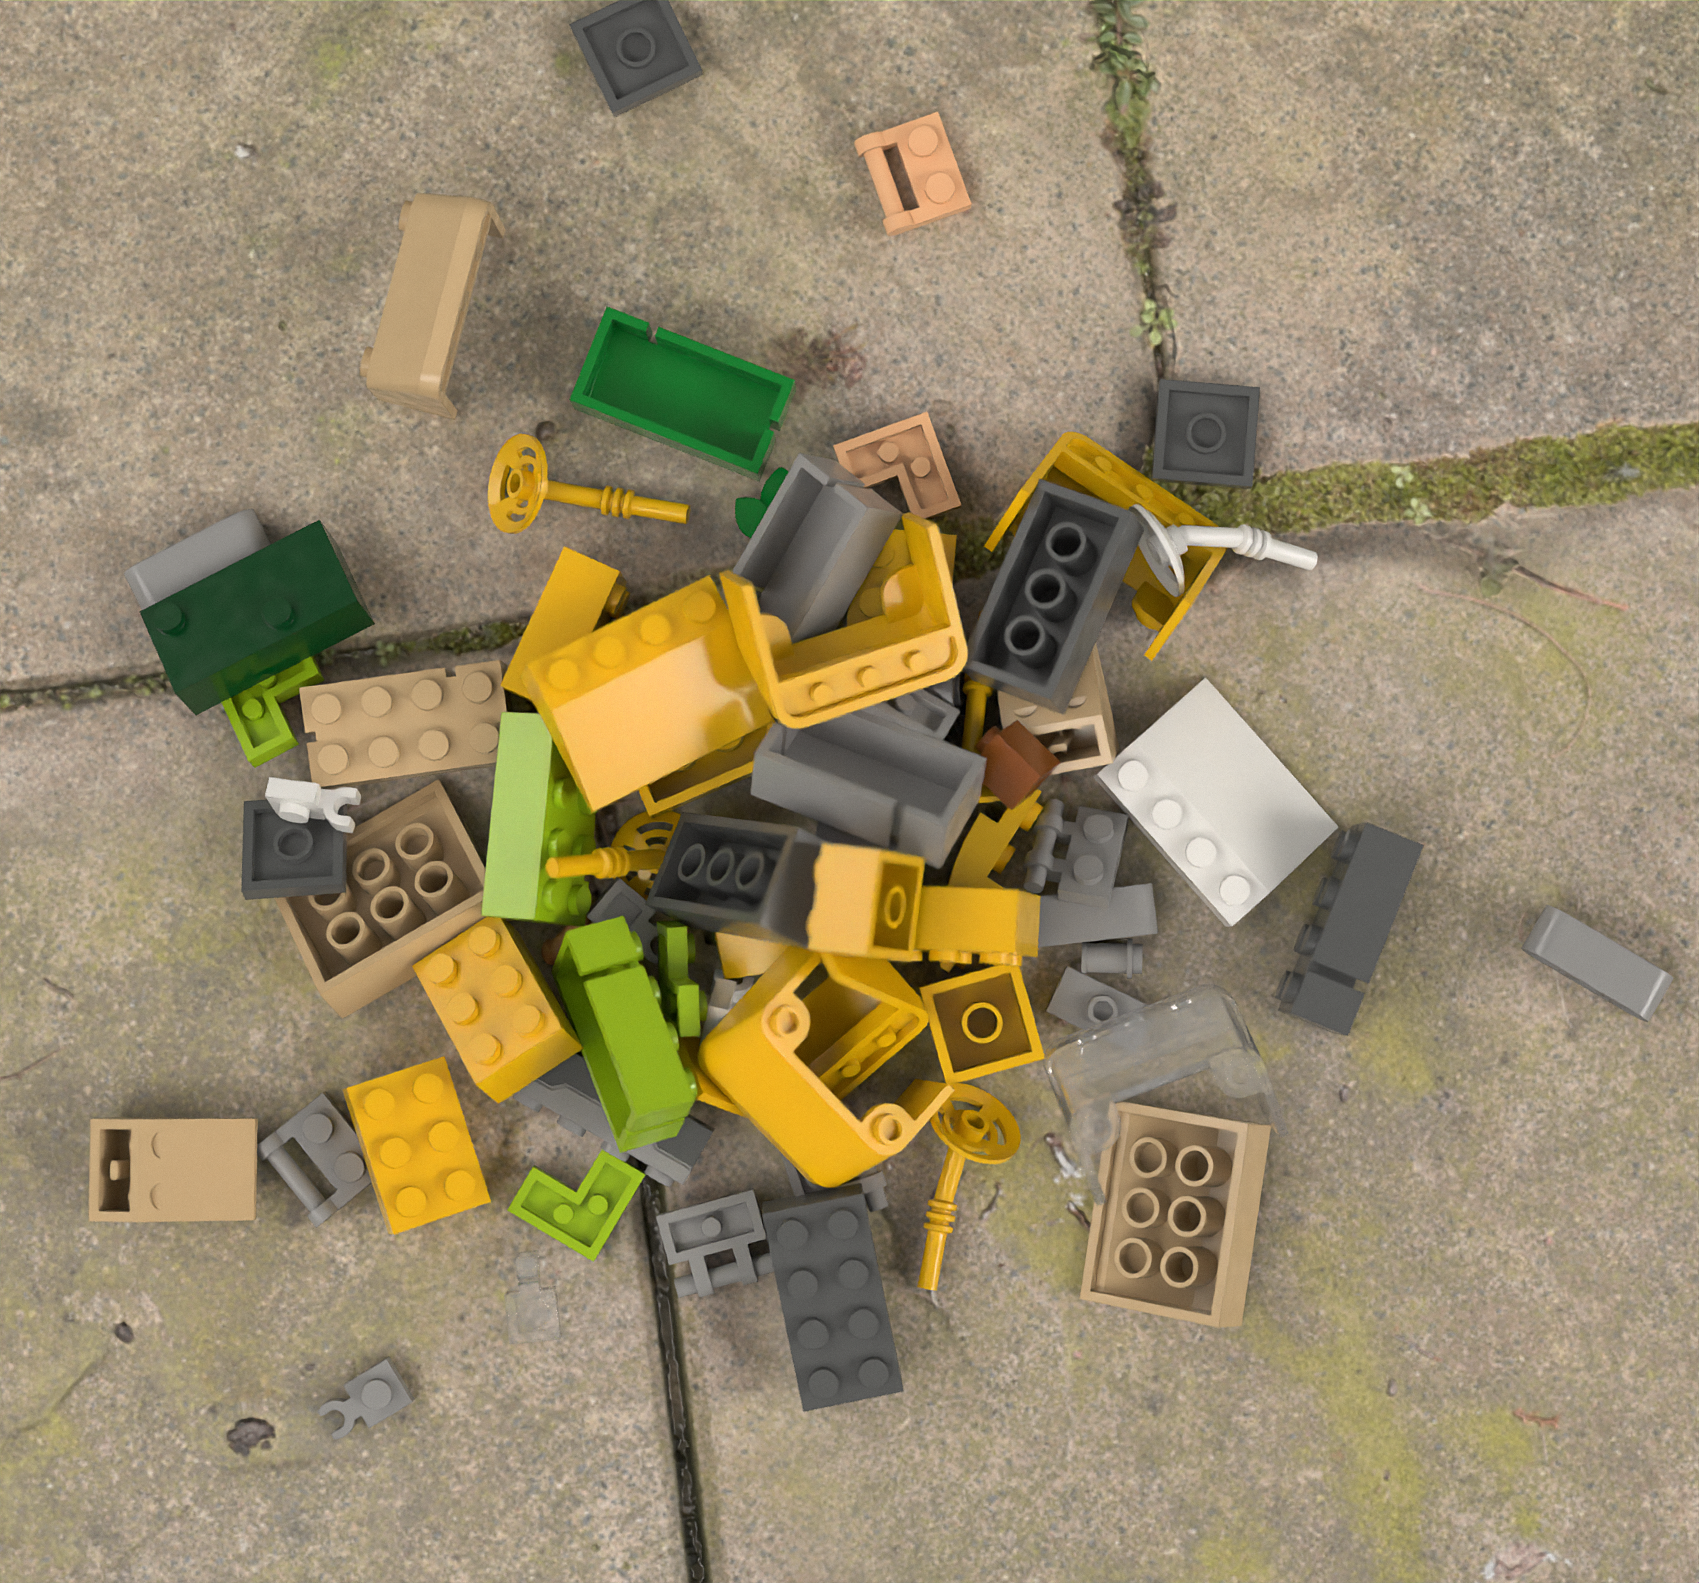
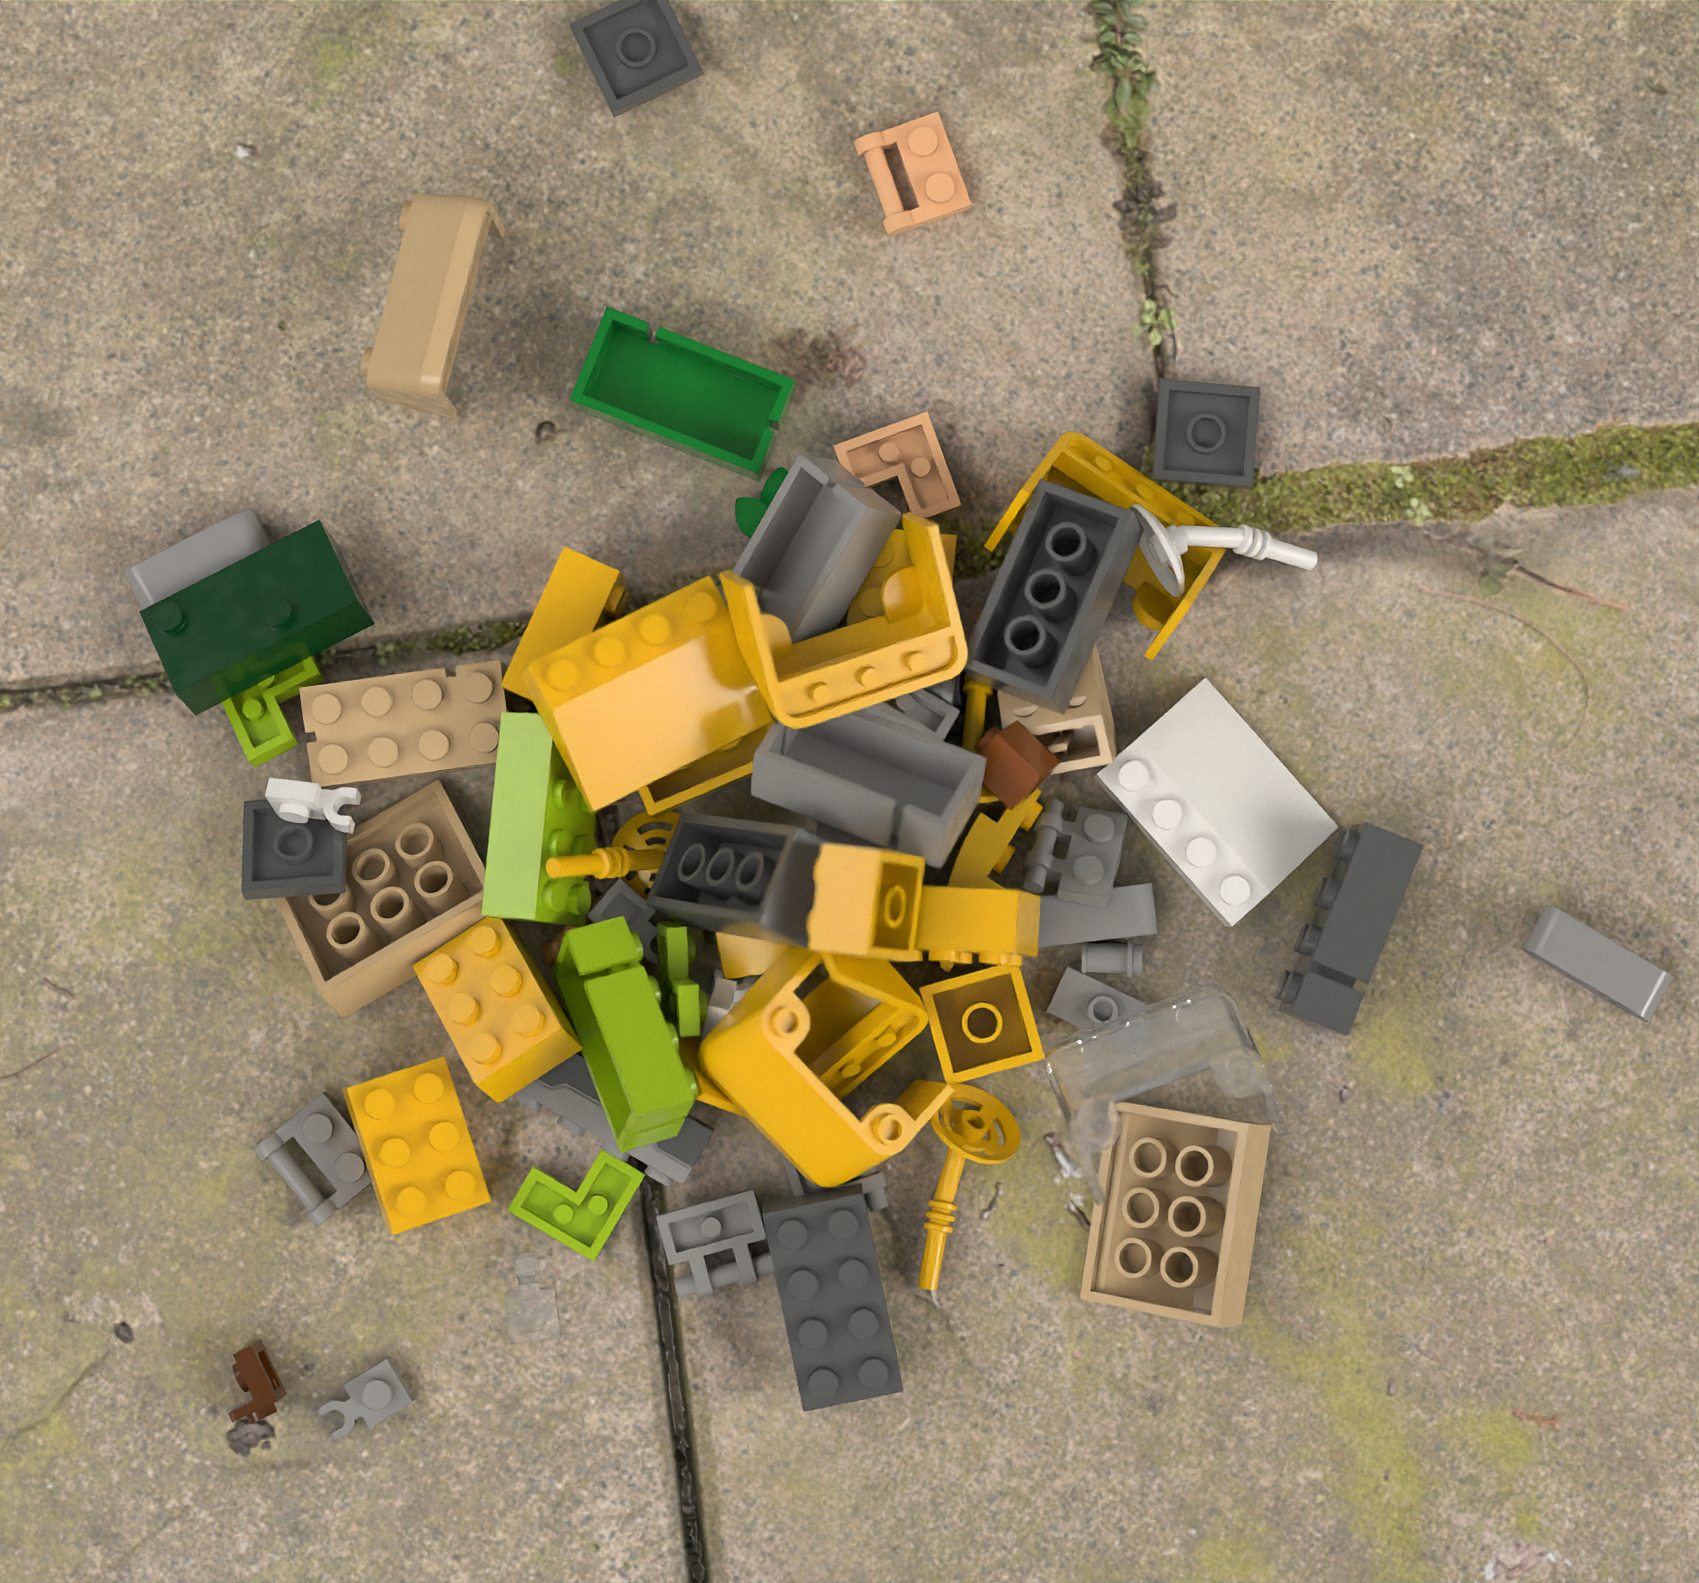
tan slope [89,1117,258,1222] -> none
yellow dish [488,434,691,534] -> none
none -> reddish brown bracket [228,1339,287,1424]

